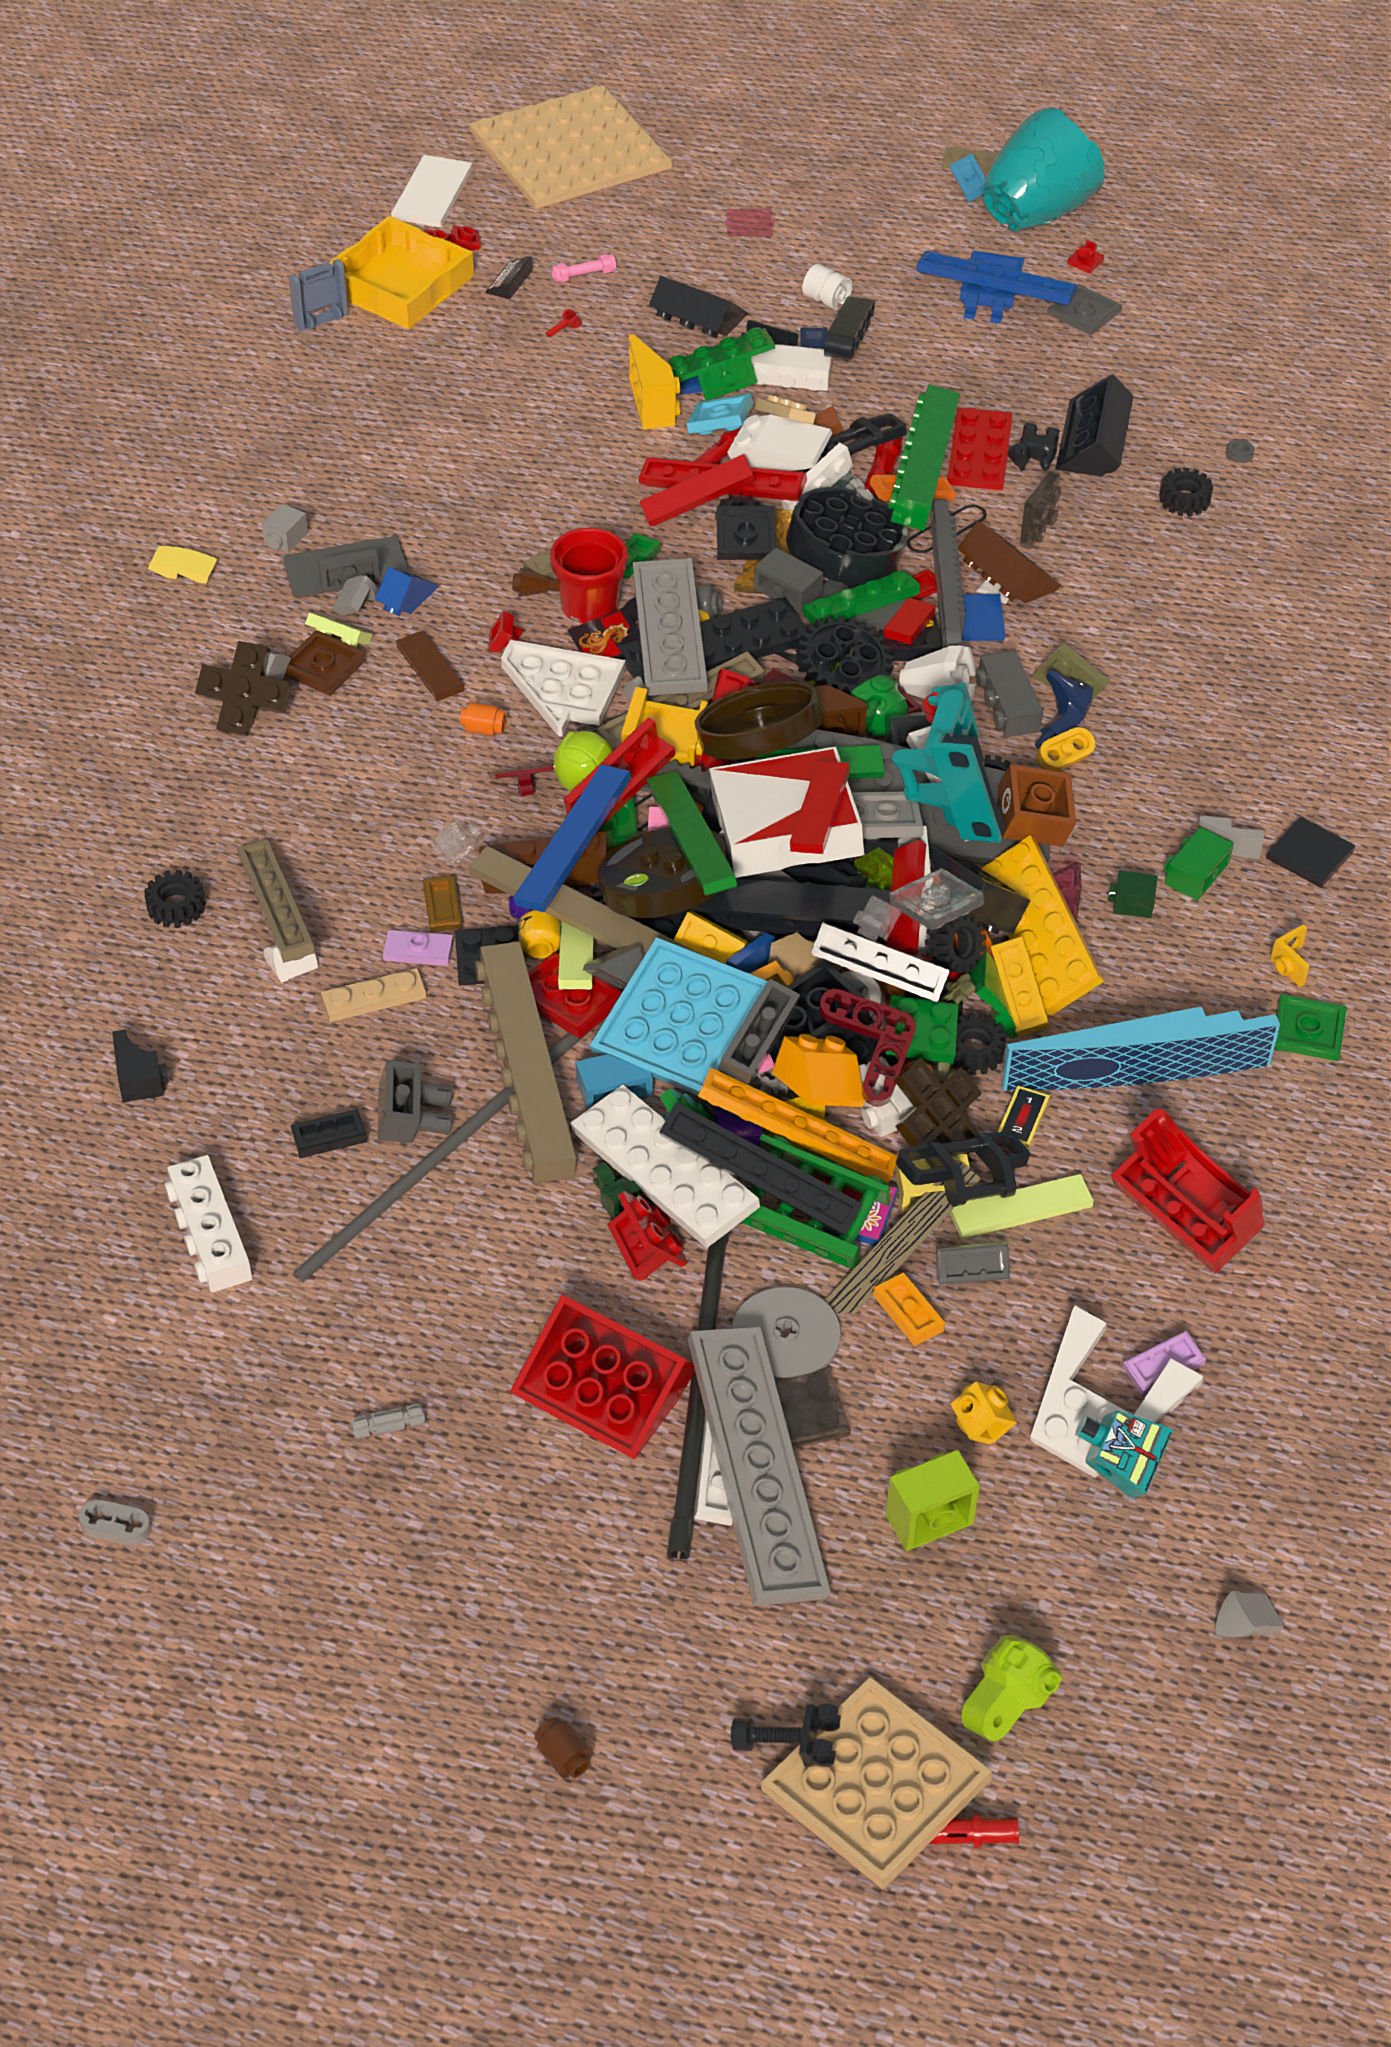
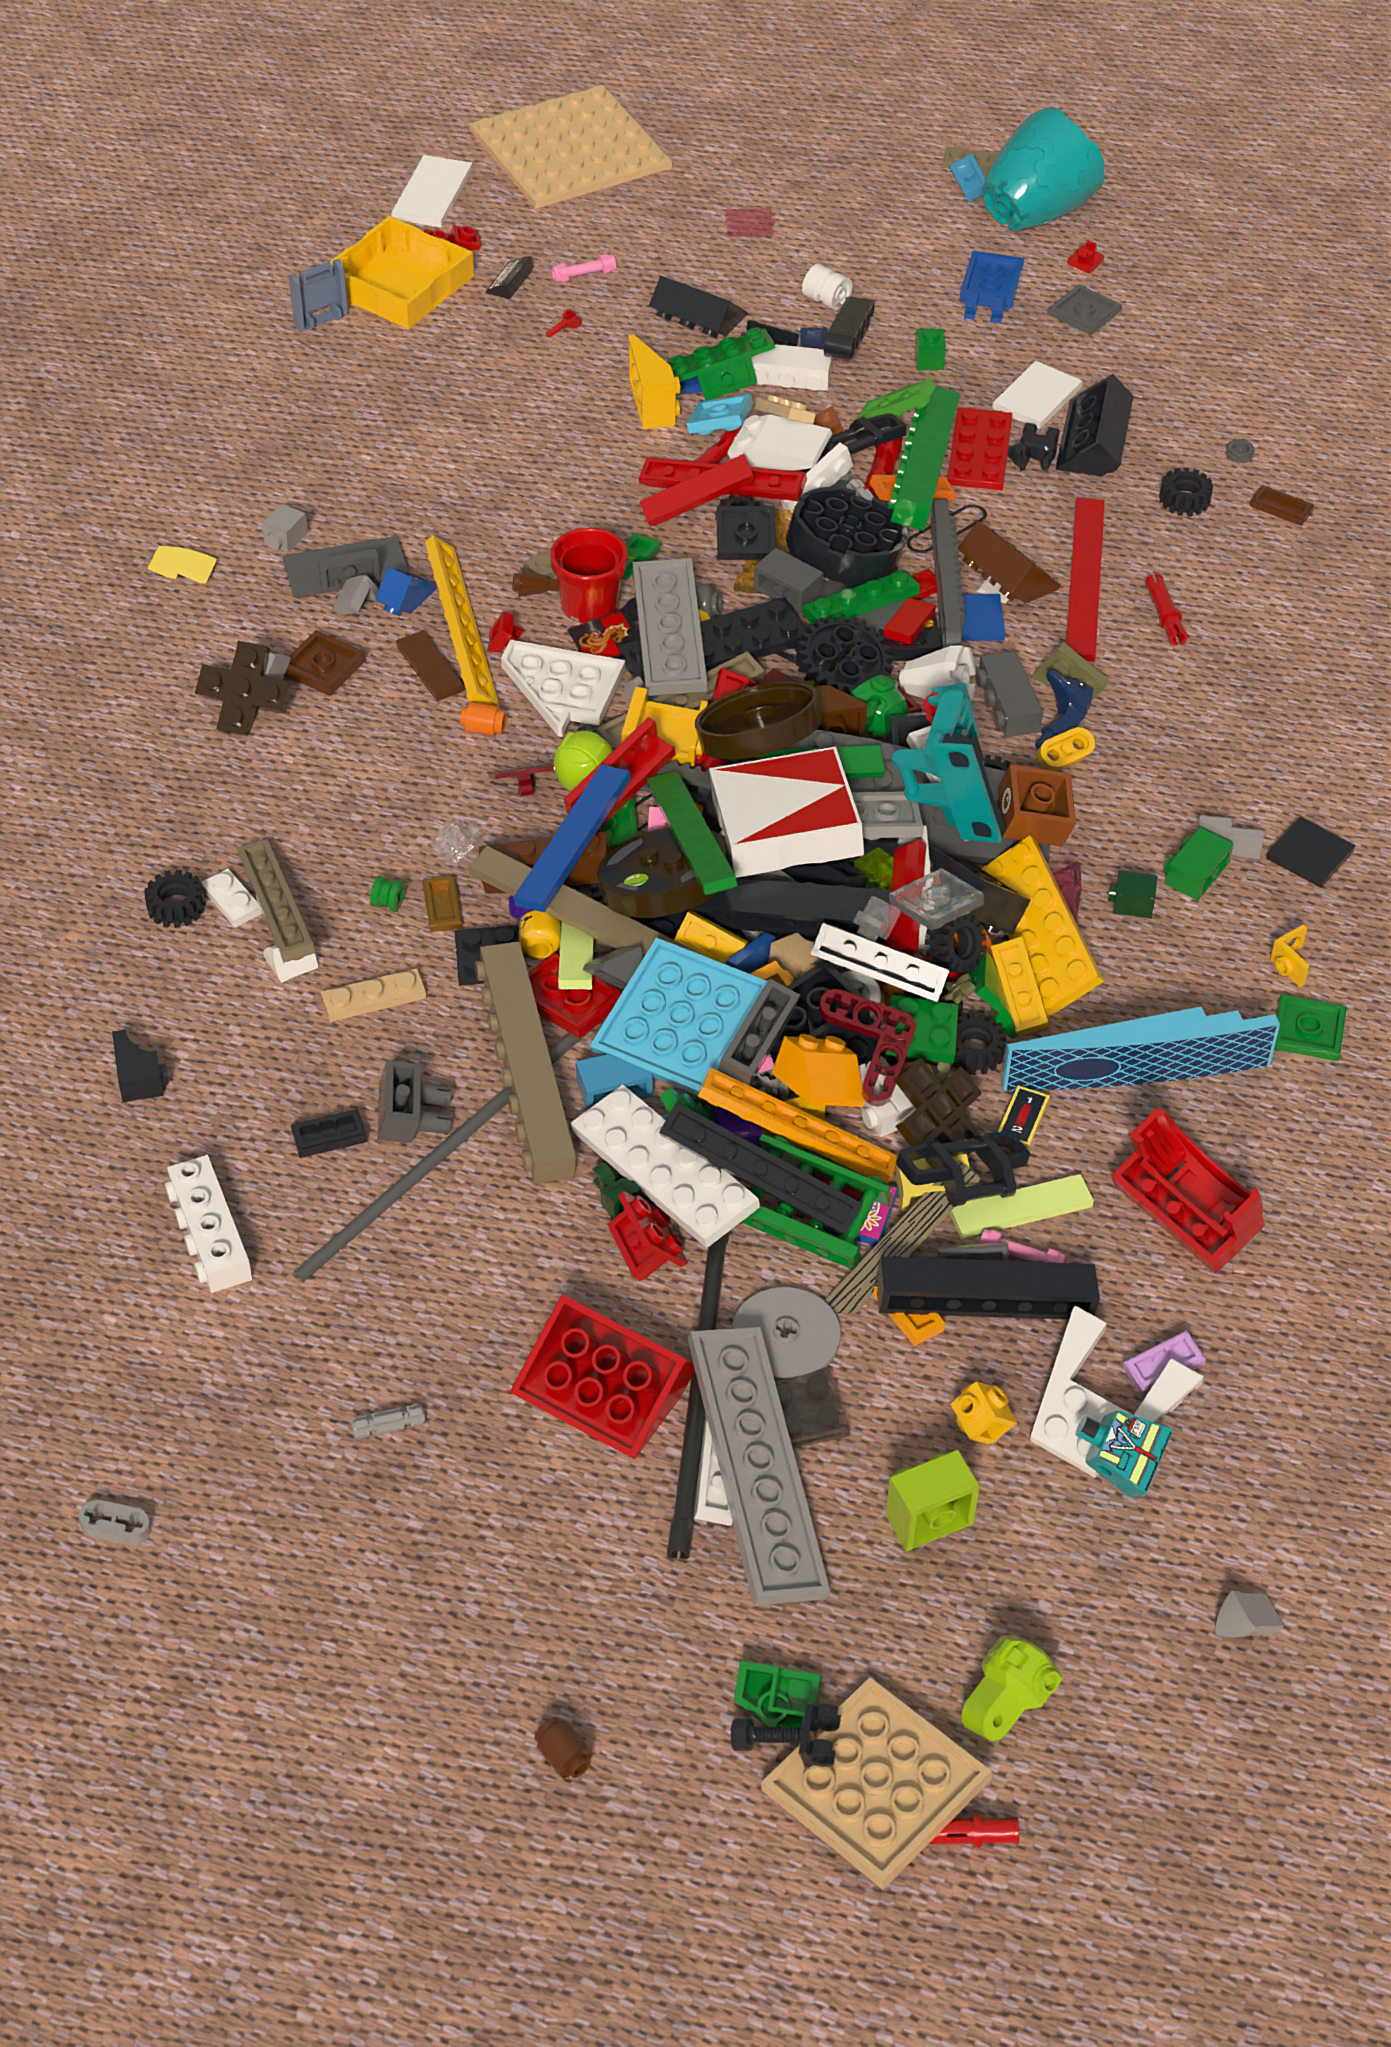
yellowish green plate [305,613,373,648] -> none
lavender plate [383,930,453,966] -> none
red tile [790,761,850,854] -> none
blue tile [916,251,1077,305] -> none
clear smoke plate [1020,471,1062,550] -> none
none -> white plate [200,869,262,927]
none -> green wheel [370,875,406,912]
none -> yellow plate [425,535,499,706]
none -> green slope [734,1661,822,1747]
none -> bright green plate [857,378,936,419]
none -> black brick [876,1256,1100,1320]
none -> green brick [914,328,946,371]
none -> bright pink bar [979,1229,1067,1263]
none -> white tile [992,361,1083,429]
none -> red tile [1066,498,1105,662]
none -> red pin [1145,574,1188,646]
none -> reddish brown tile [1250,485,1314,526]

